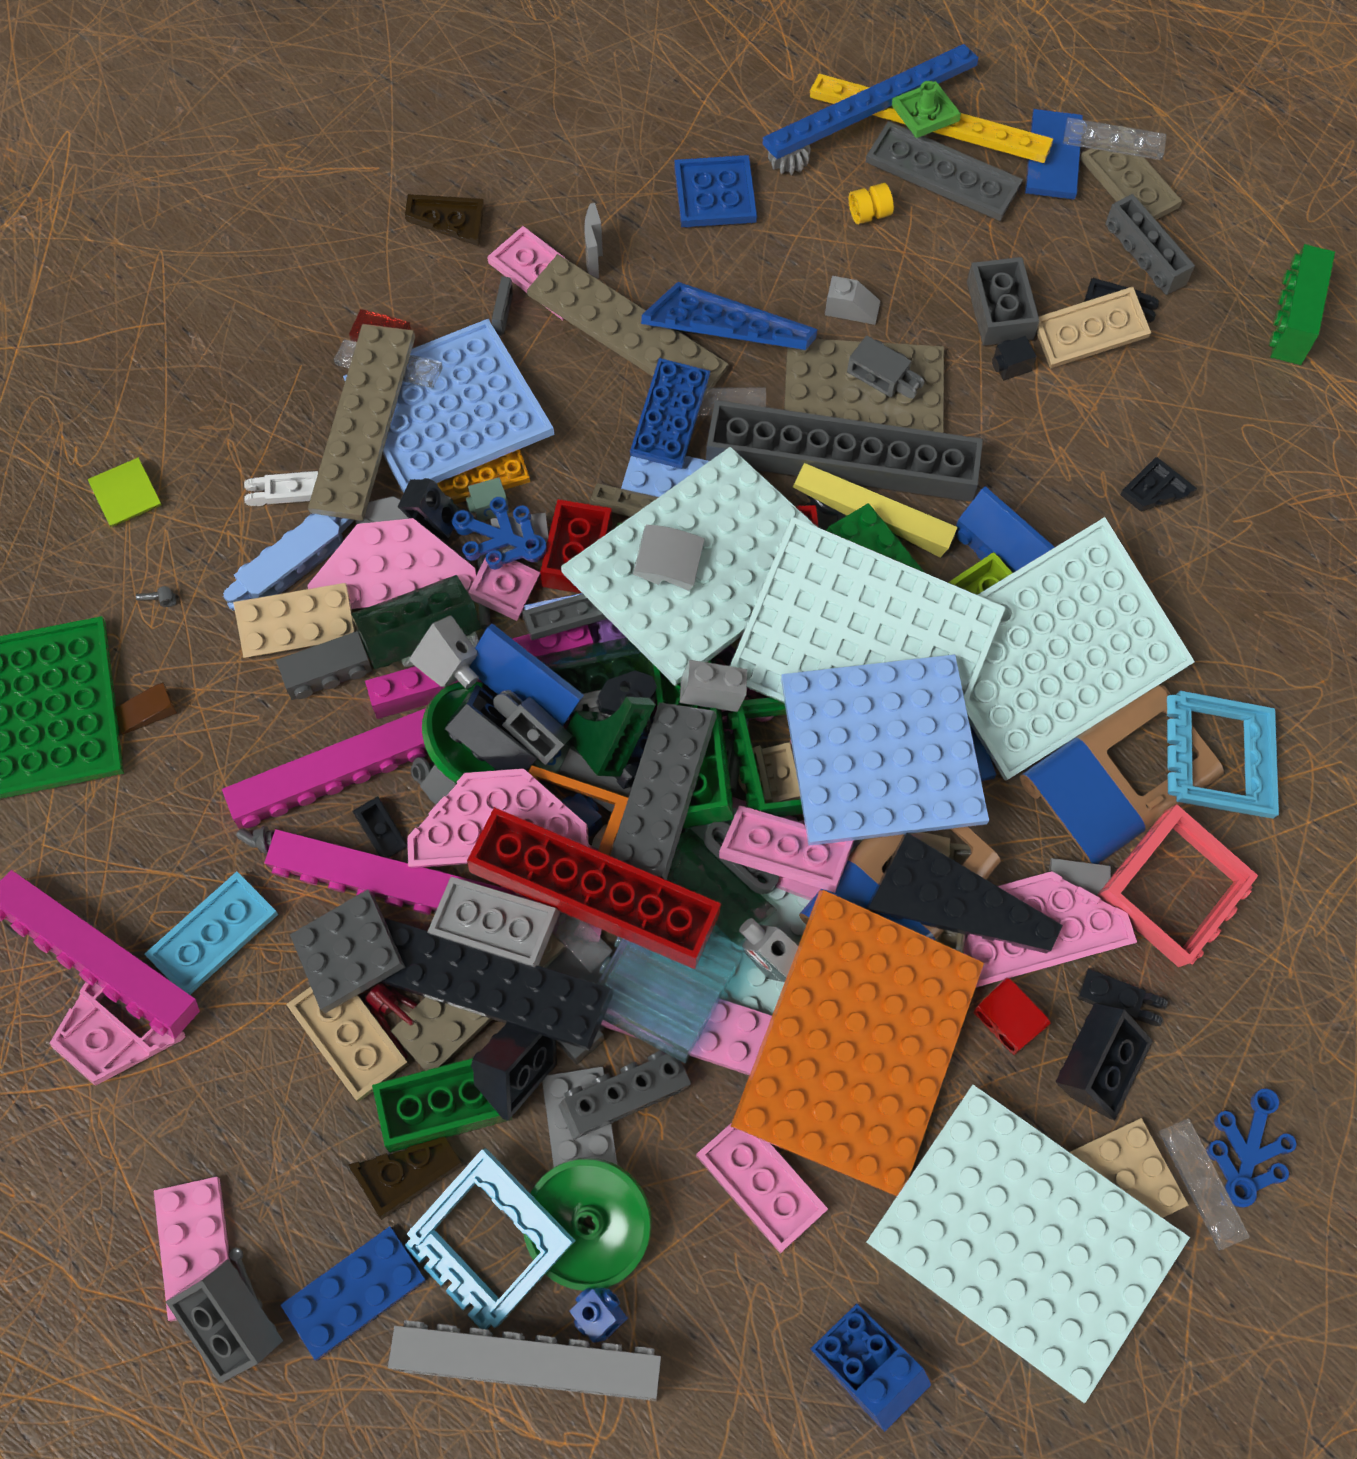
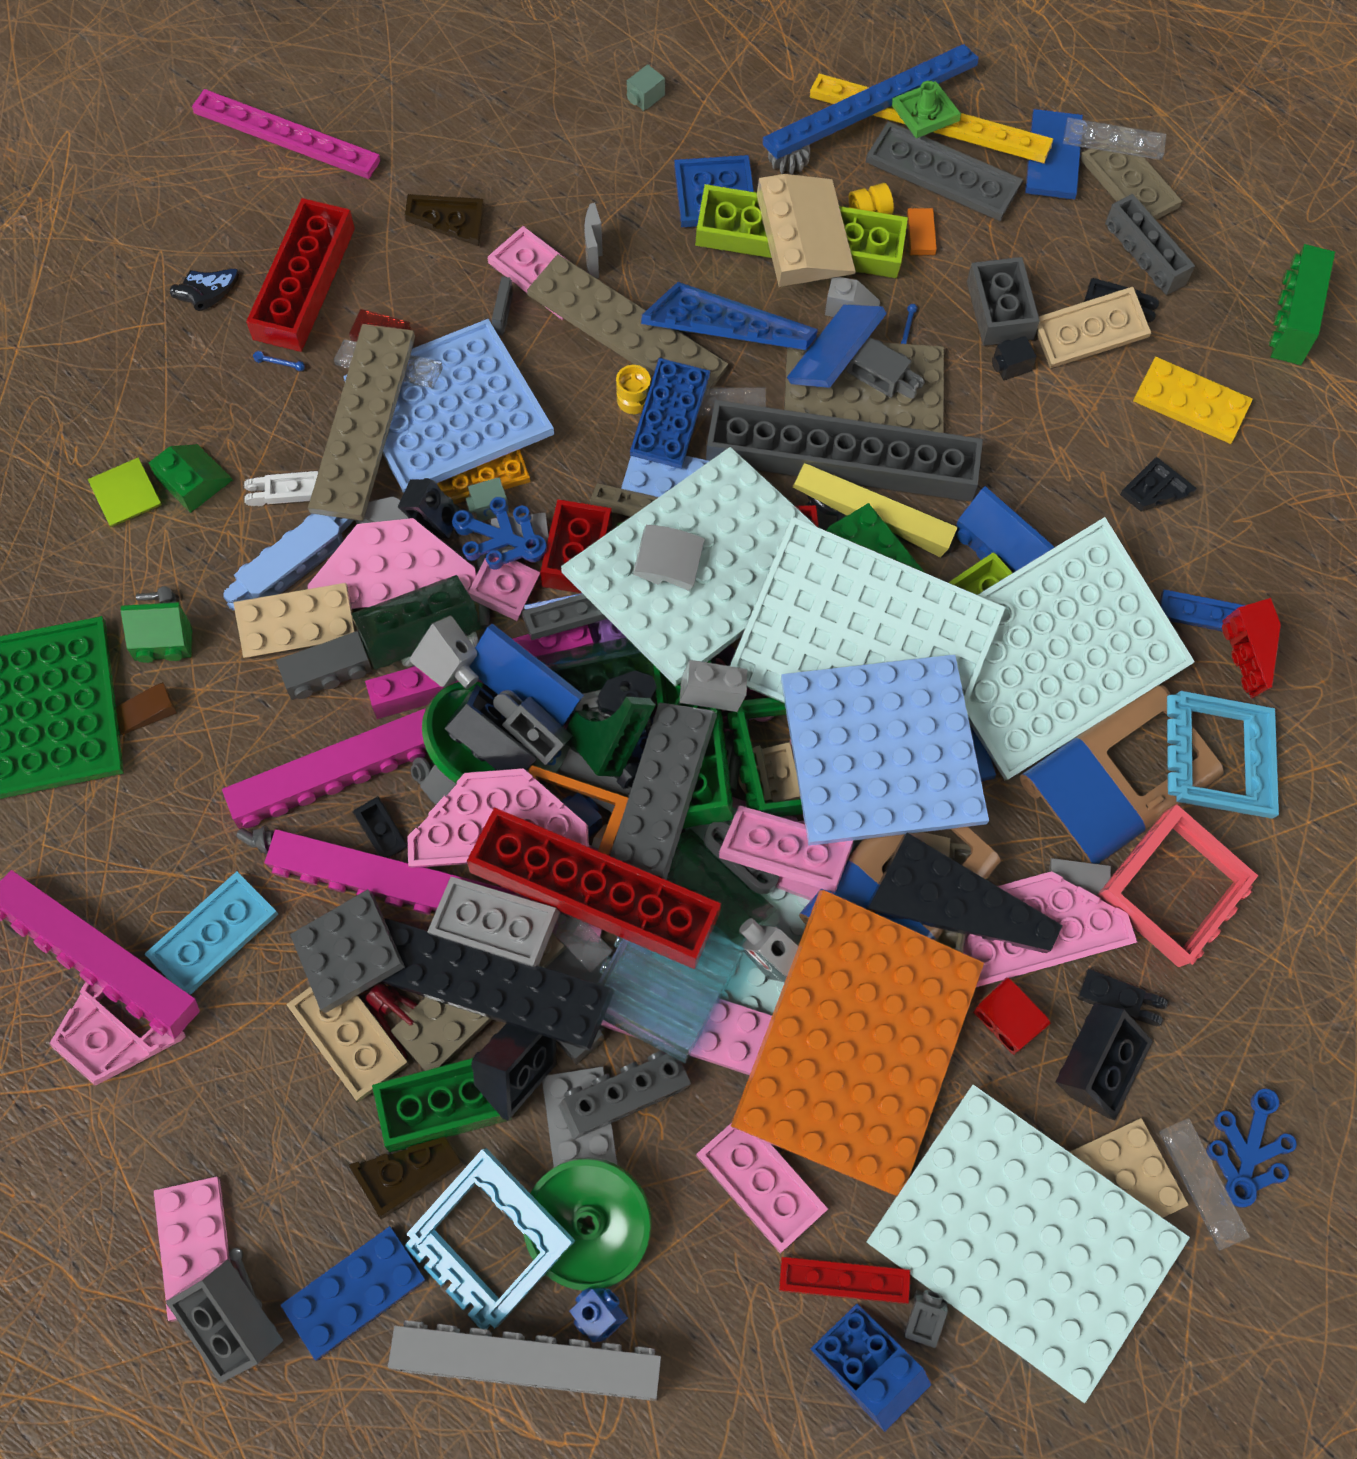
none -> green slope [121,602,192,663]
none -> green slope [148,444,233,513]
none -> black arm [170,268,239,311]
none -> dark pink plate [192,89,380,179]
none -> red brick [246,198,355,352]
none -> blue hinge [253,351,305,371]
none -> yellow wheel [616,365,651,414]
none -> sand green brick [627,64,665,111]
none -> lime brick [695,184,908,278]
none -> tan slope [757,174,855,287]
none -> red plate [779,1257,910,1304]
none -> blue tile [787,305,887,388]
none -> blue hinge [901,304,917,344]
none -> dark grey bracket [904,1290,948,1348]
none -> orange tile [907,208,936,255]
none -> yellow plate [1133,356,1253,444]
none -> blue plate [1159,590,1245,632]
none -> red slope [1222,598,1281,699]

